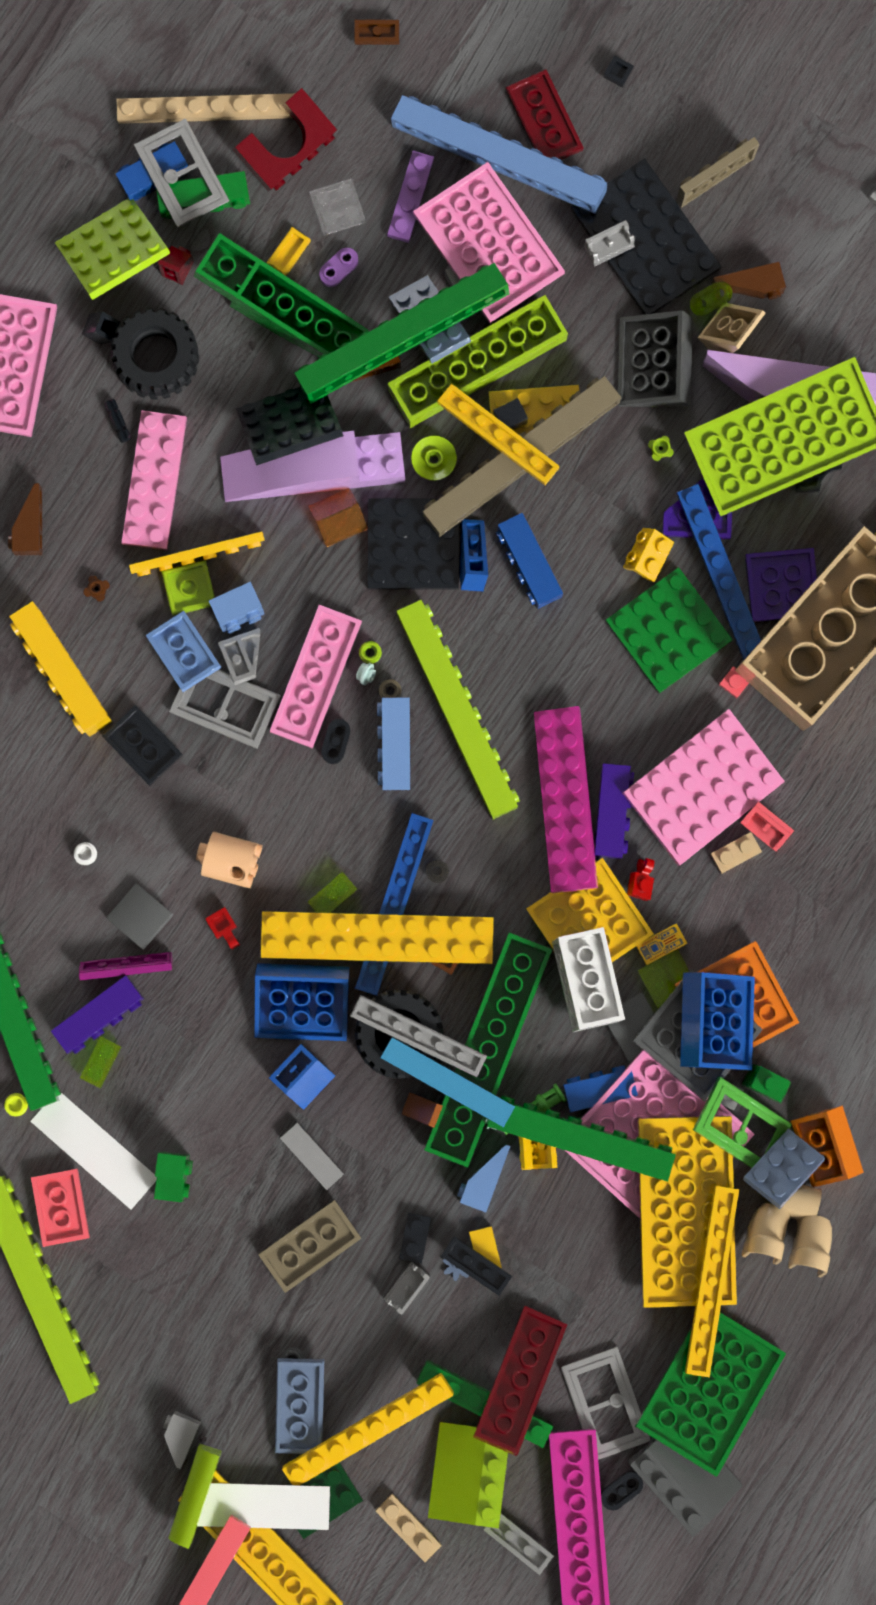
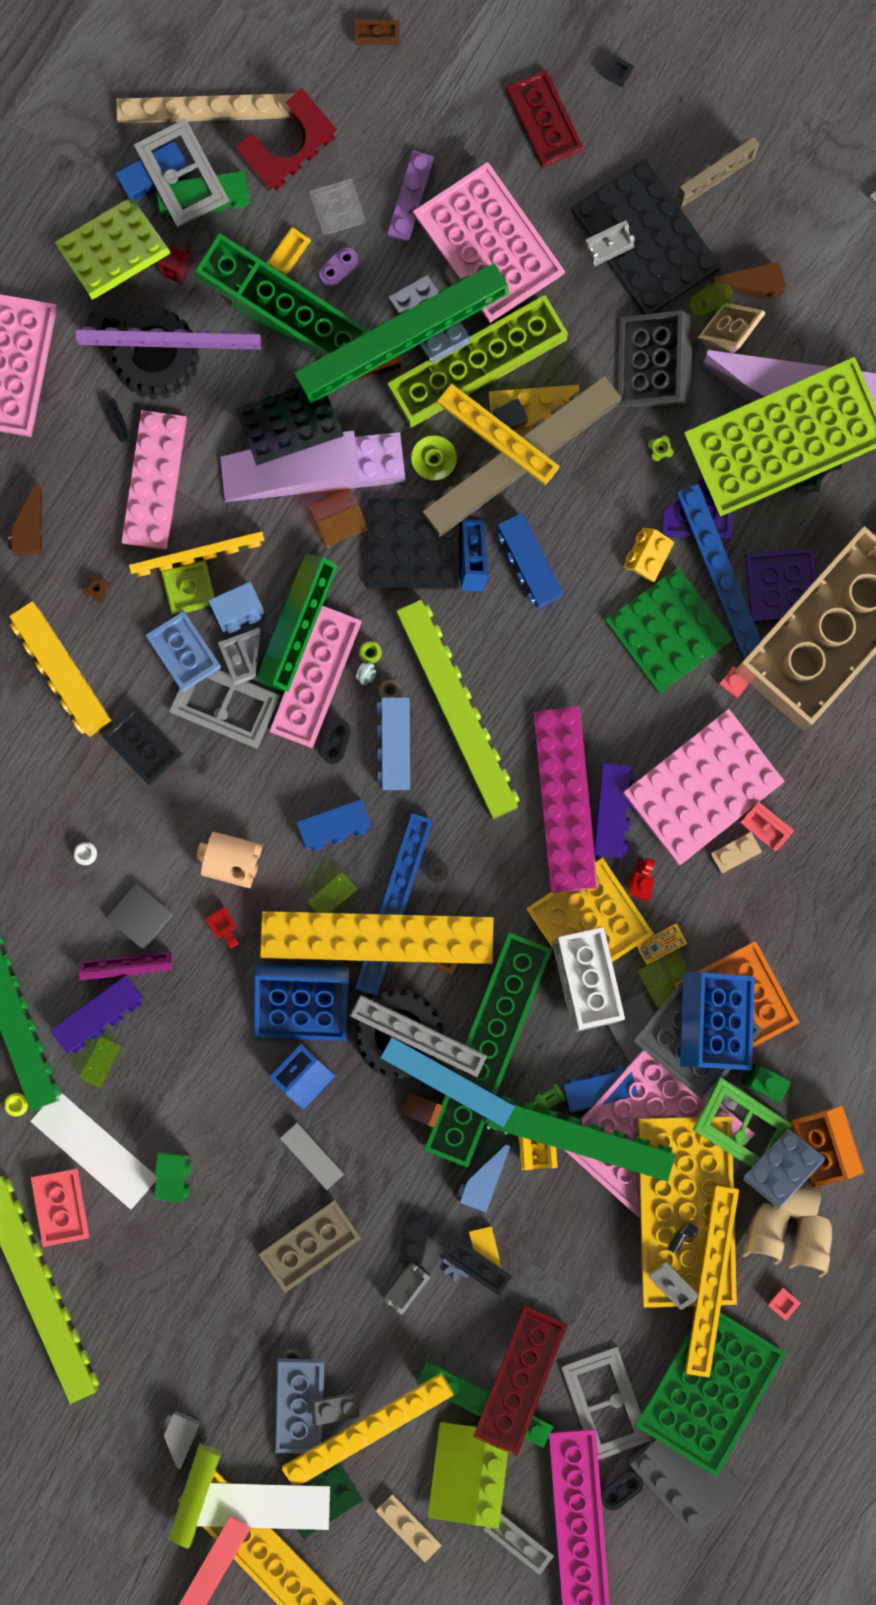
medium blue brick [391,95,607,214] -> none
none -> medium lavender plate [76,327,261,350]
none -> green brick [255,553,338,692]
none -> blue brick [297,799,371,852]
none -> dark grey plate [311,1392,360,1425]
none -> light grey plate [648,1262,699,1310]
none -> black arm [667,1222,698,1253]
none -> coral plate [767,1287,800,1321]

